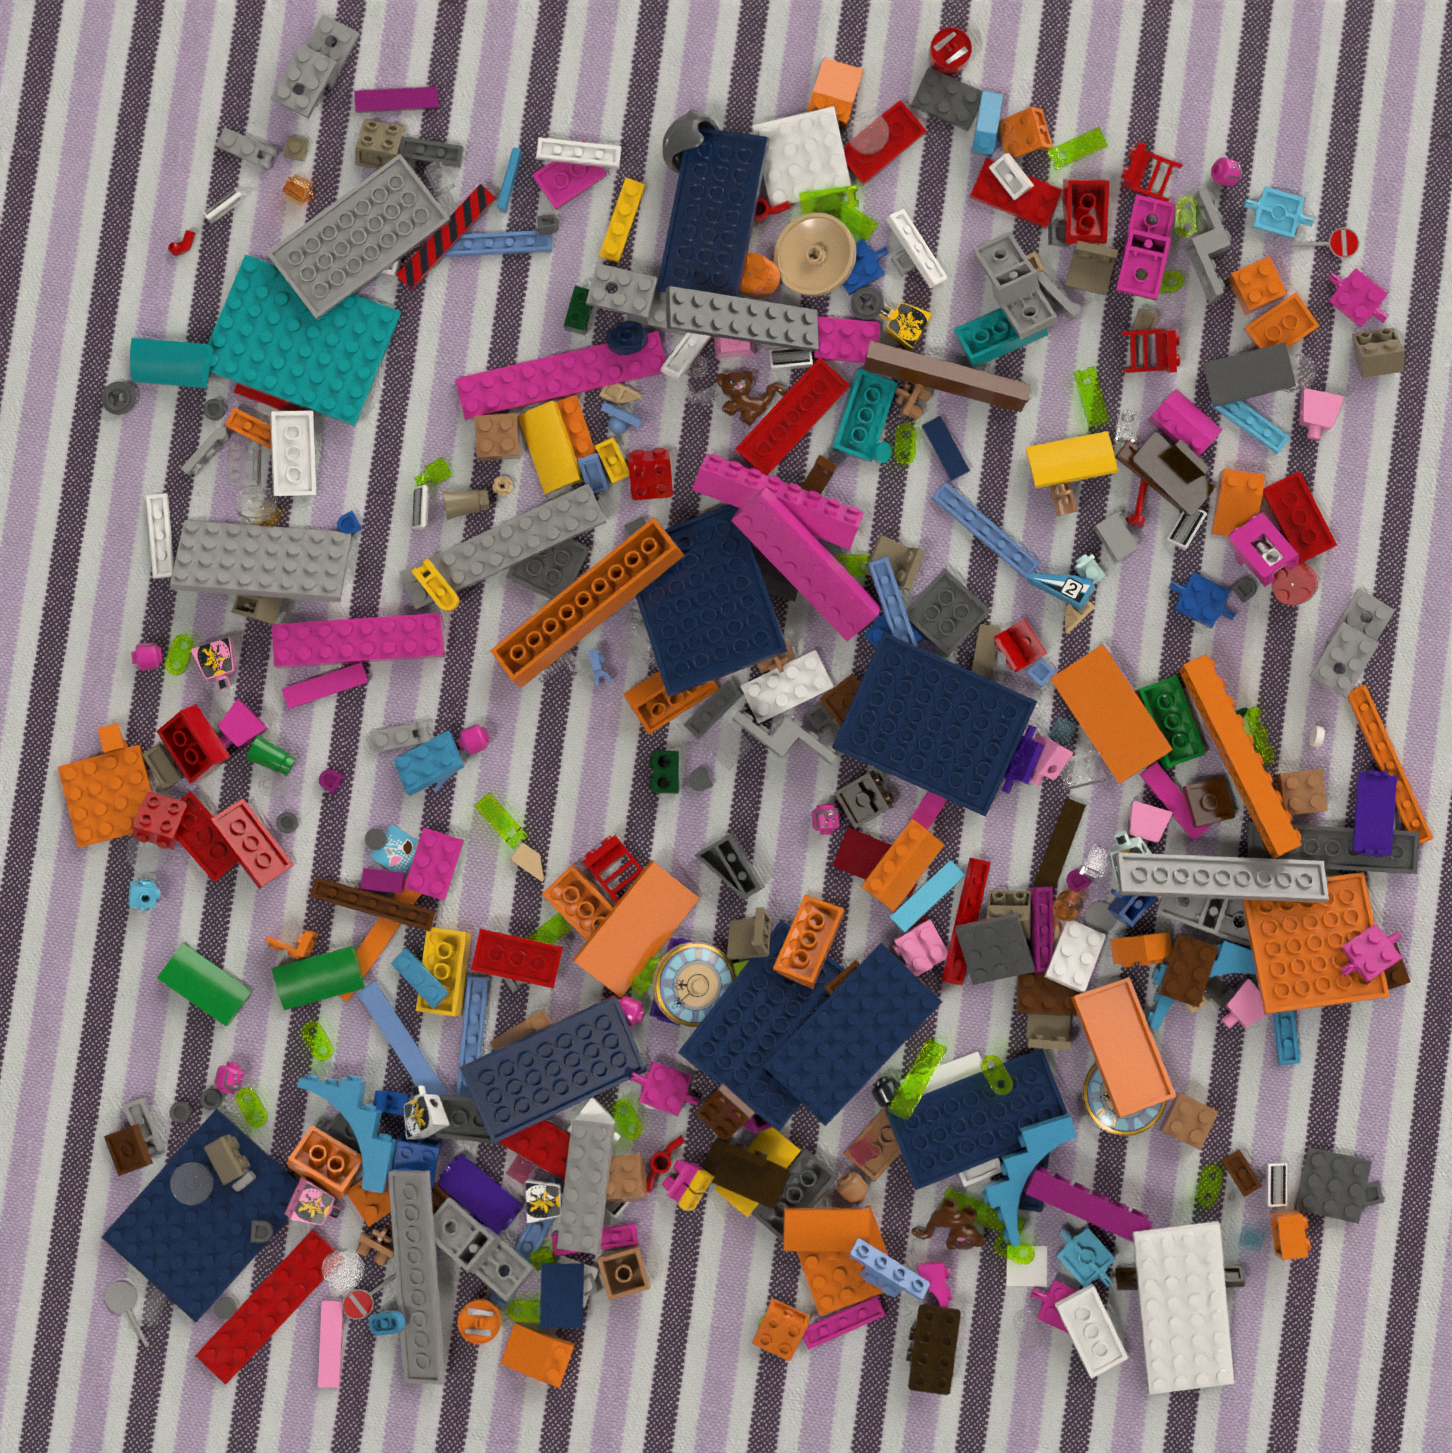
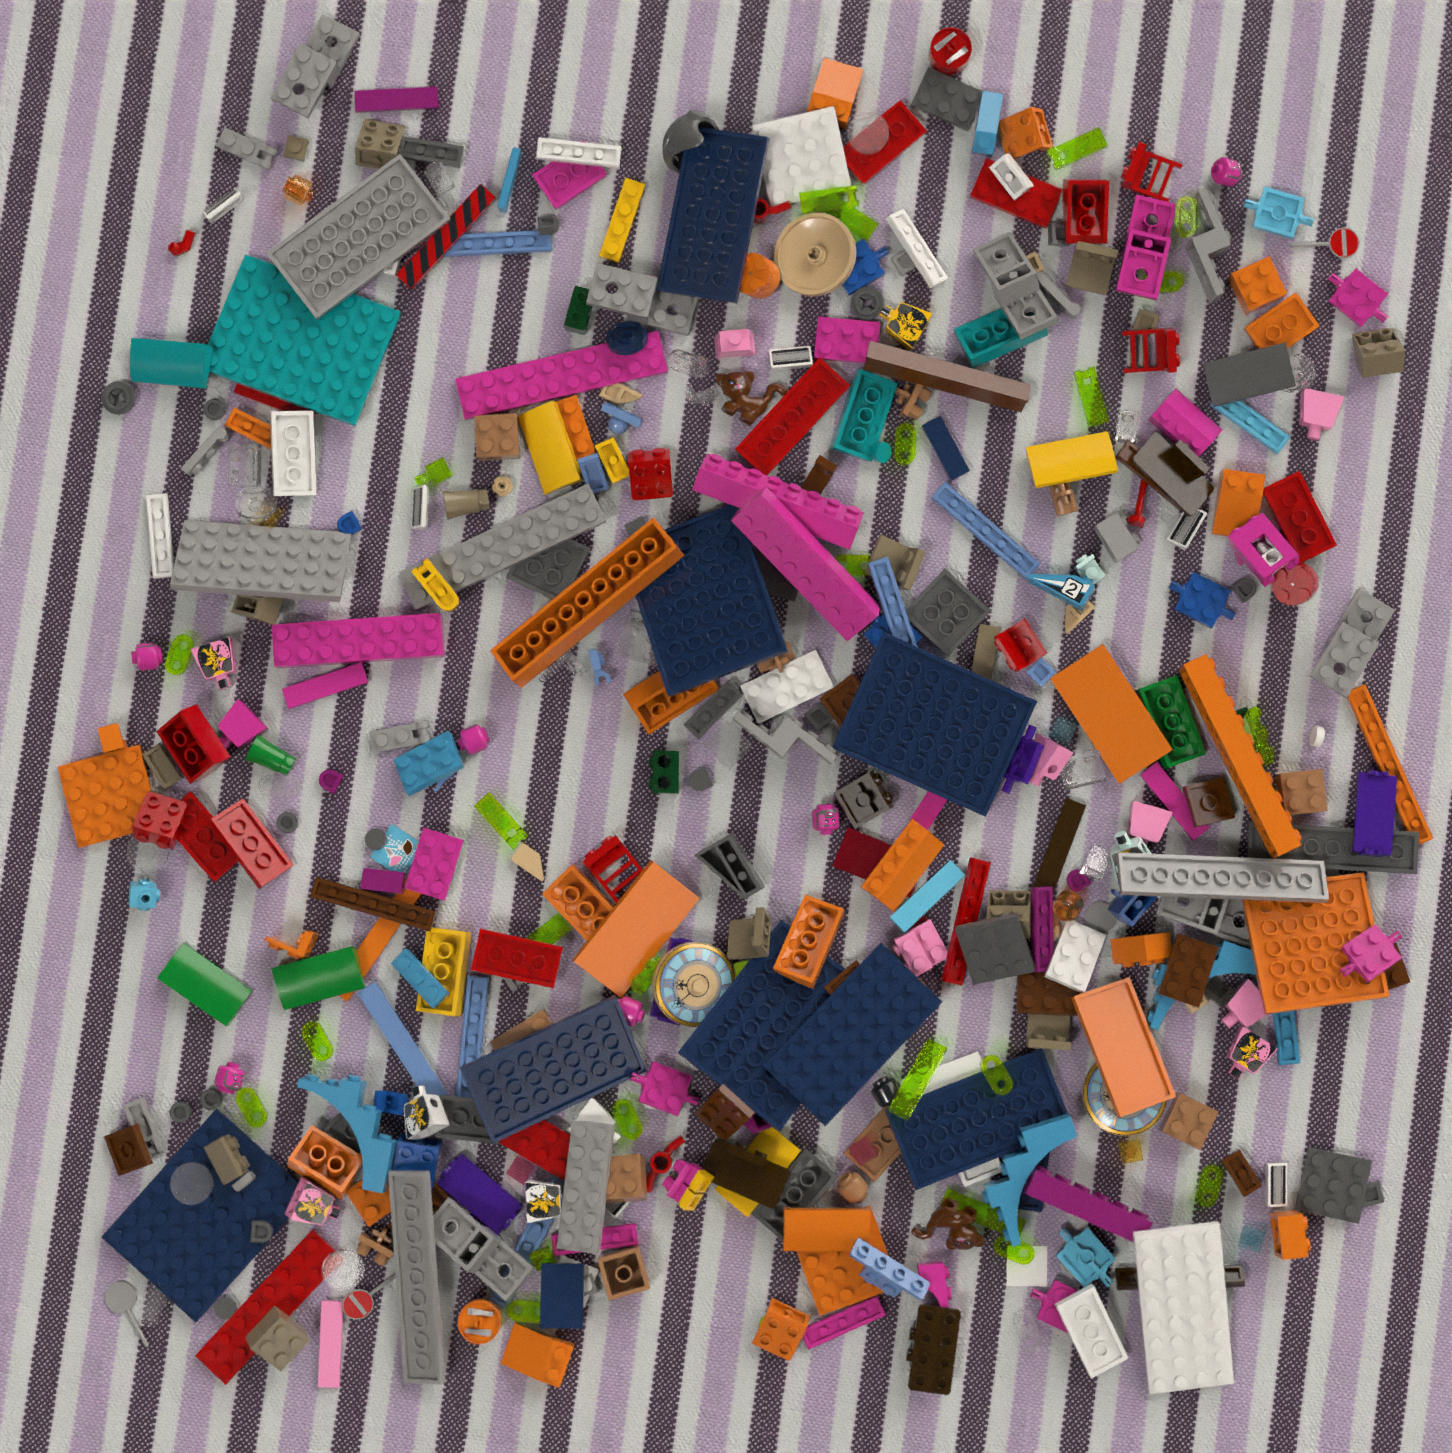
dark azure plate [369,1311,405,1336] -> none
white tile [661,333,712,381] -> none
plate [666,286,819,352] -> none
none -> dark tan brick [245,1306,310,1371]
none -> clear yellow plate [1117,1139,1143,1164]
none -> torso [1226,1026,1277,1080]

